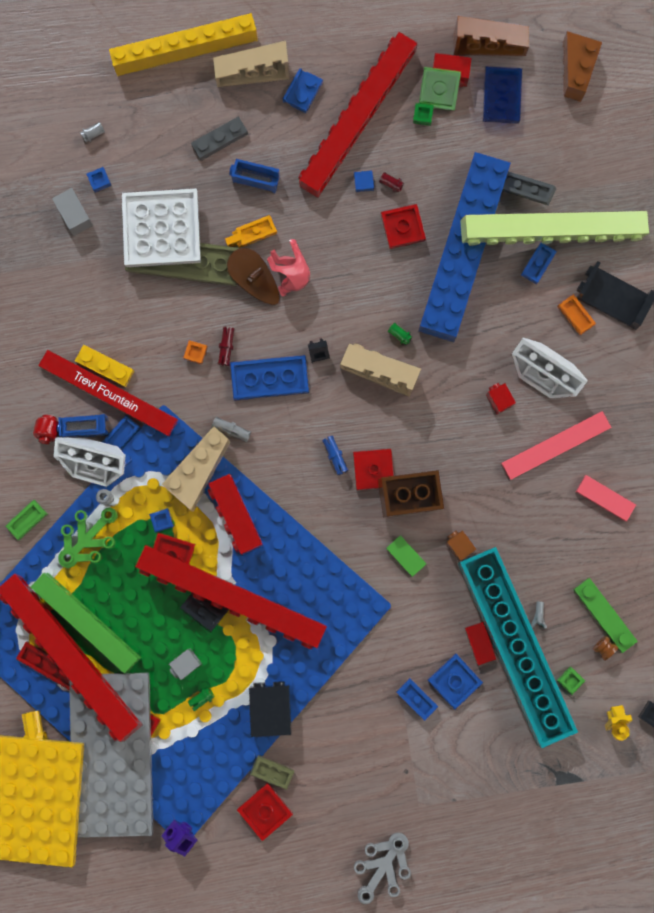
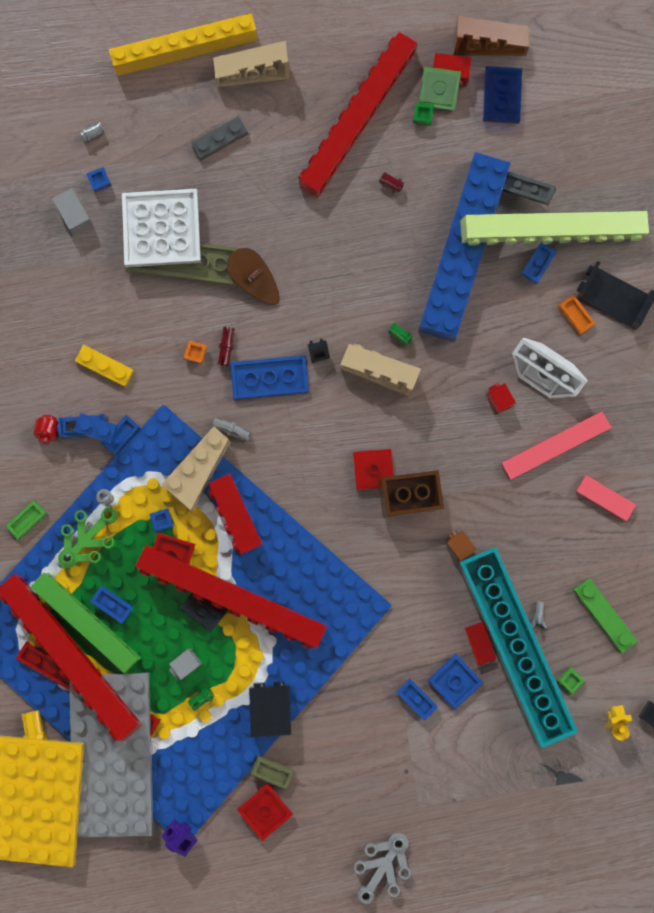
red tile [38,350,178,436] -> none
white wedge [54,437,126,487] -> none
light orange hinge [225,215,277,248] -> none
blue window [229,159,280,193] -> none
coral piece [267,239,310,297] -> none
blue plate [283,68,323,113] -> none
blue pin [322,436,349,475] -> none
blue tile [354,171,374,192] -> none
red plate [380,204,426,249] -> none
bright green tile [386,535,426,577] -> none
dark orange wedge [563,31,602,102] -> none
dark orange wheel [593,636,618,661] -> none
none -> blue plate [74,413,118,444]
none -> blue plate [90,585,135,624]

